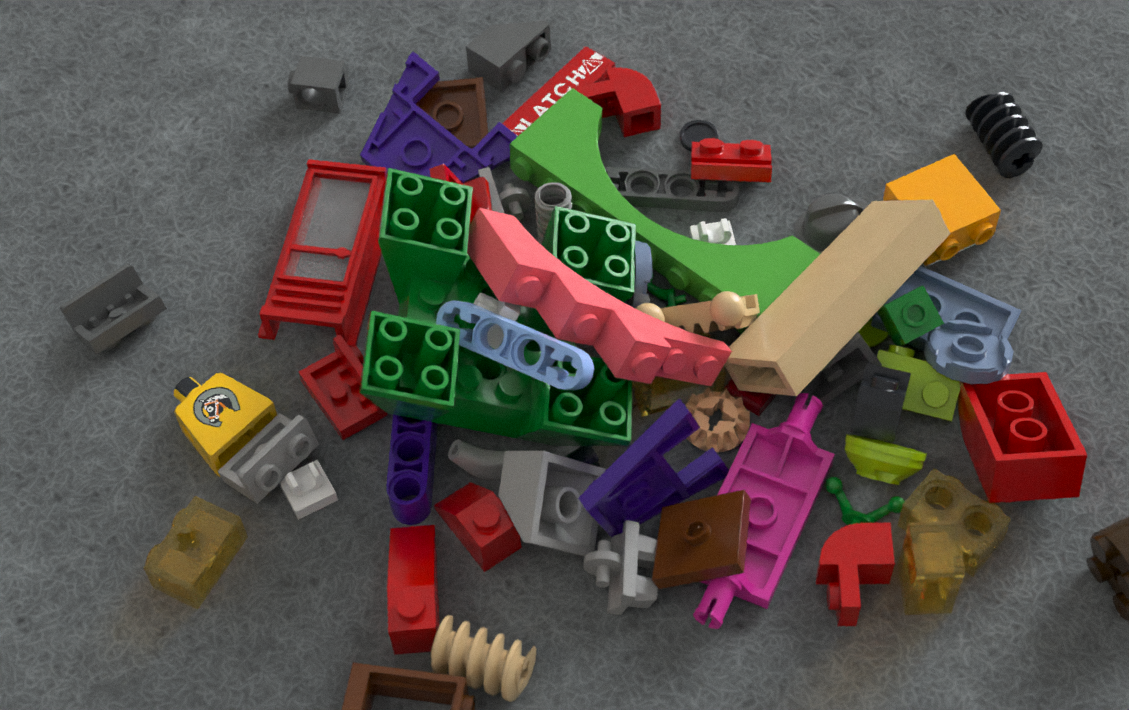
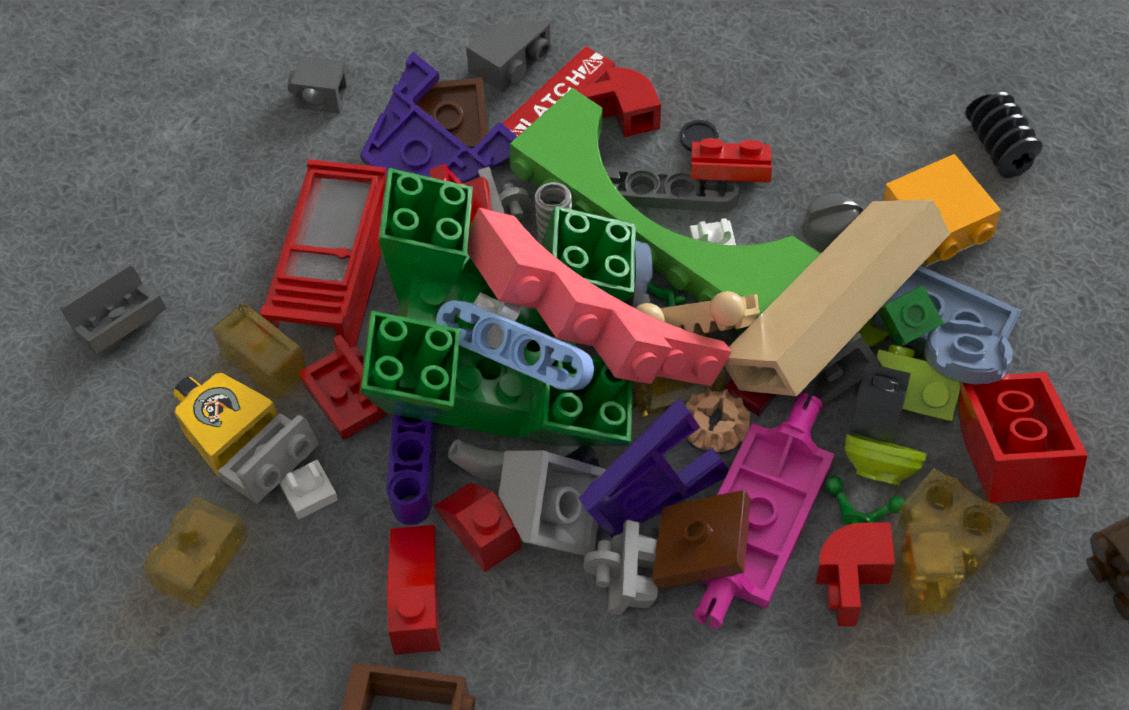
tan piece [431,614,536,702] -> none
none -> clear yellow panel [212,302,306,401]

